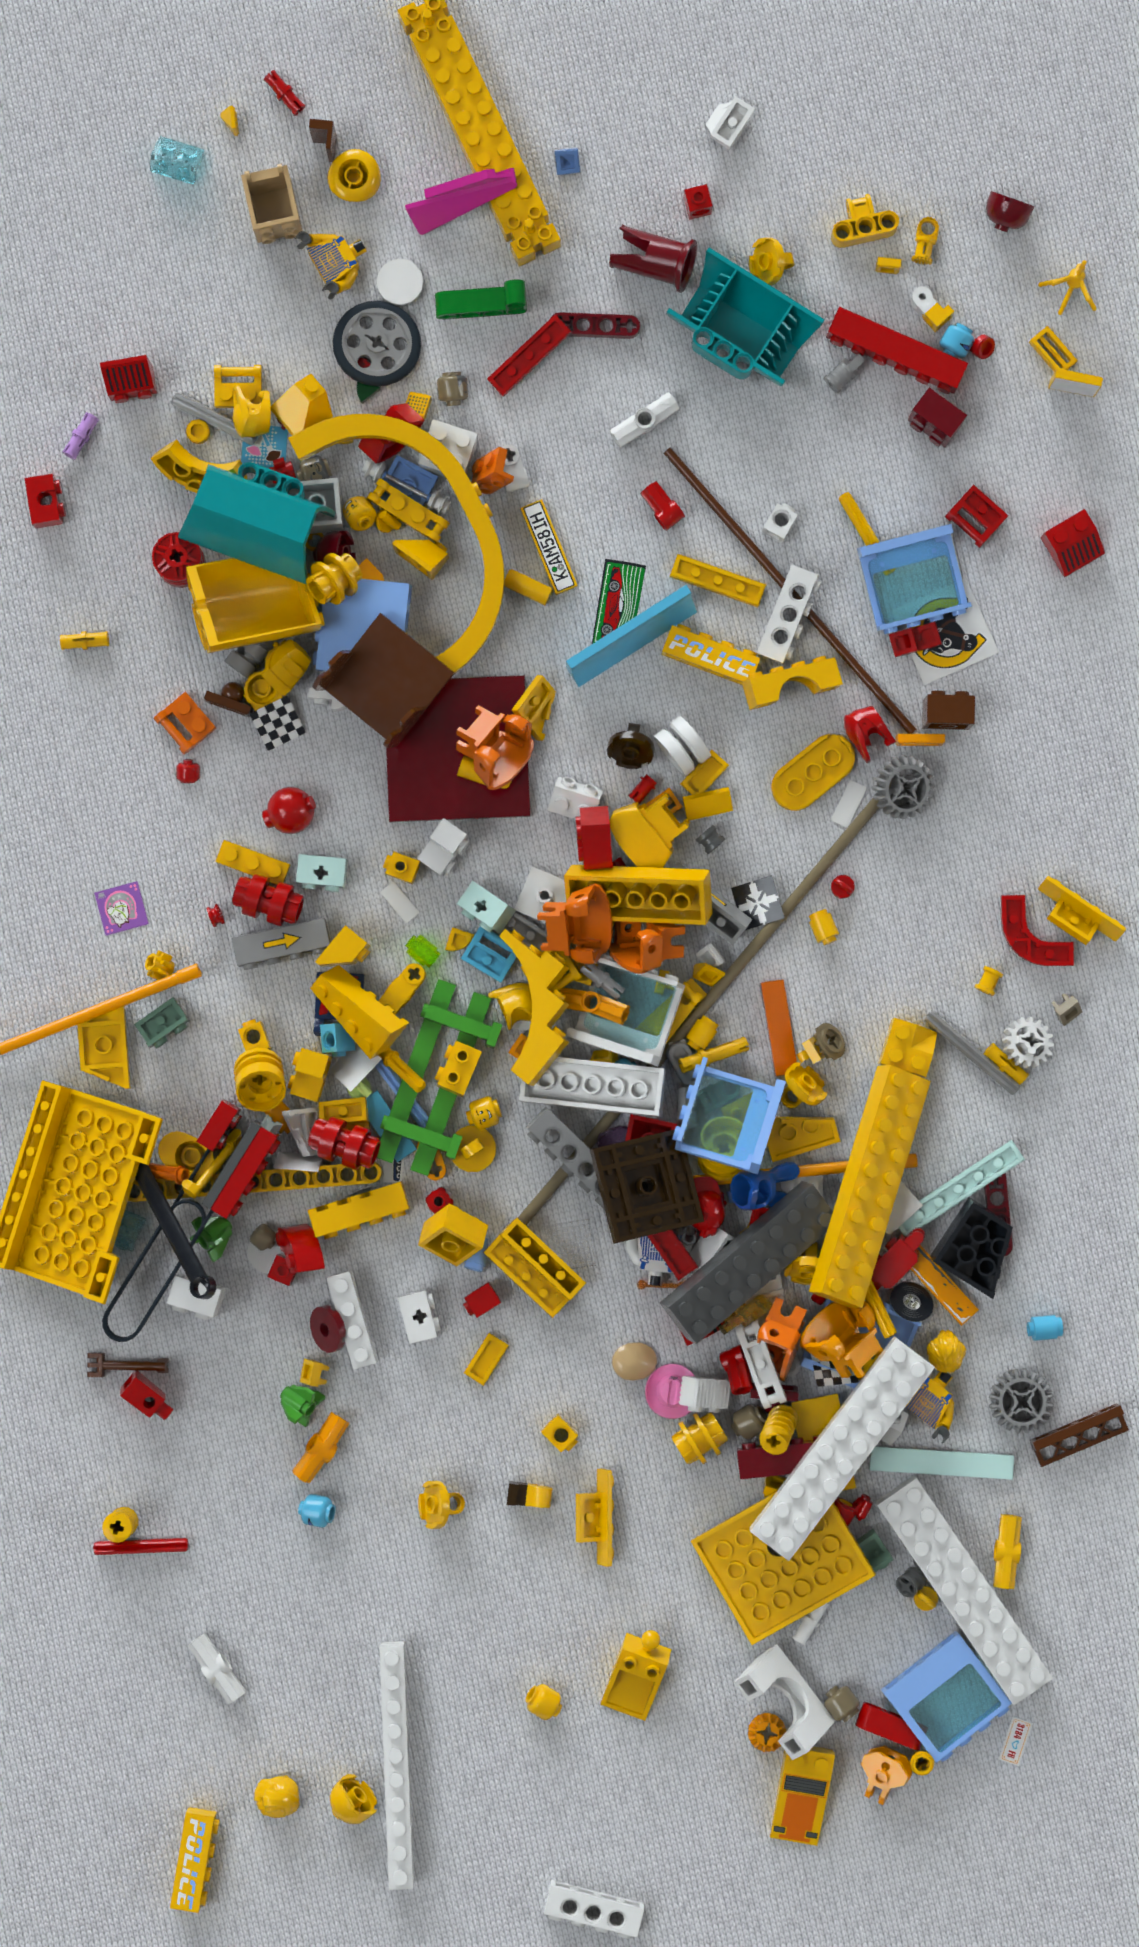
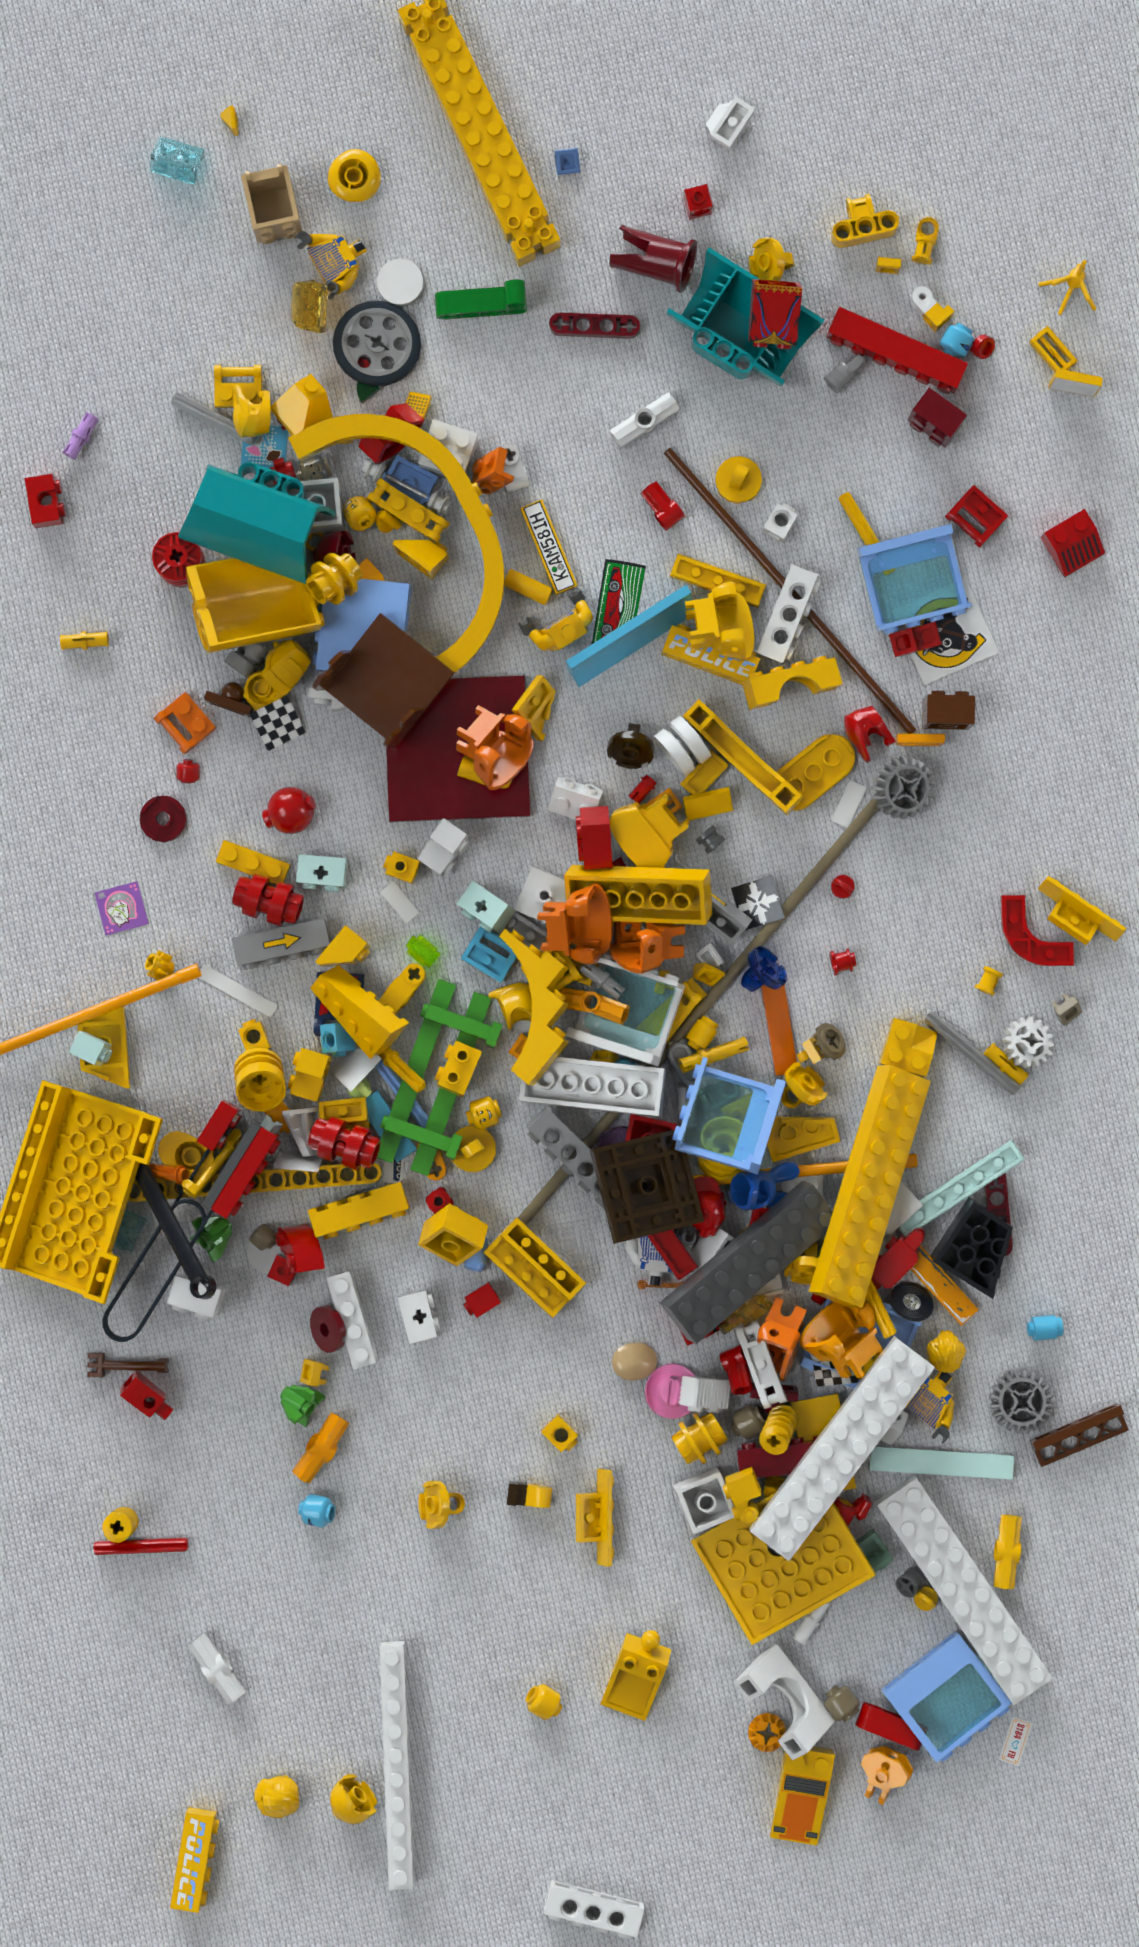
red slope [100,355,157,403] -> none
sand green bracket [134,997,190,1049] -> none
yellow brick [150,439,247,493] -> none
yellow tile [186,419,210,444] -> none
red bush [206,904,225,927] -> none
red pin [264,70,305,116] -> none
reddish brown panel [309,119,337,162] -> none
dark pink wedge [405,168,517,235] -> none
dark tan head [437,372,468,406] -> none
yellow tile [445,927,475,951] -> none
yellow tile [464,1333,509,1386] -> none
red tile [487,314,572,397] -> none
yellow brick [809,909,839,946] -> none
yellow cone [910,1750,934,1775] -> none
dark red cylinder [986,191,1034,233] -> none
none -> light aqua brick [69,1031,112,1066]
none -> dark red tile [140,796,187,843]
none -> white sticker [199,964,278,1018]
none -> clear yellow slope [291,279,328,333]
none -> yellow torso [518,587,593,651]
none -> white brick [672,1468,734,1535]
none -> yellow arch [683,699,803,816]
none -> yellow piece [685,582,755,661]
none -> yellow tile [715,456,762,504]
none -> yellow brick [723,1467,761,1523]
none -> clear blue tile [741,946,787,992]
none -> red slope [748,279,803,349]
none -> red brick [829,949,857,976]

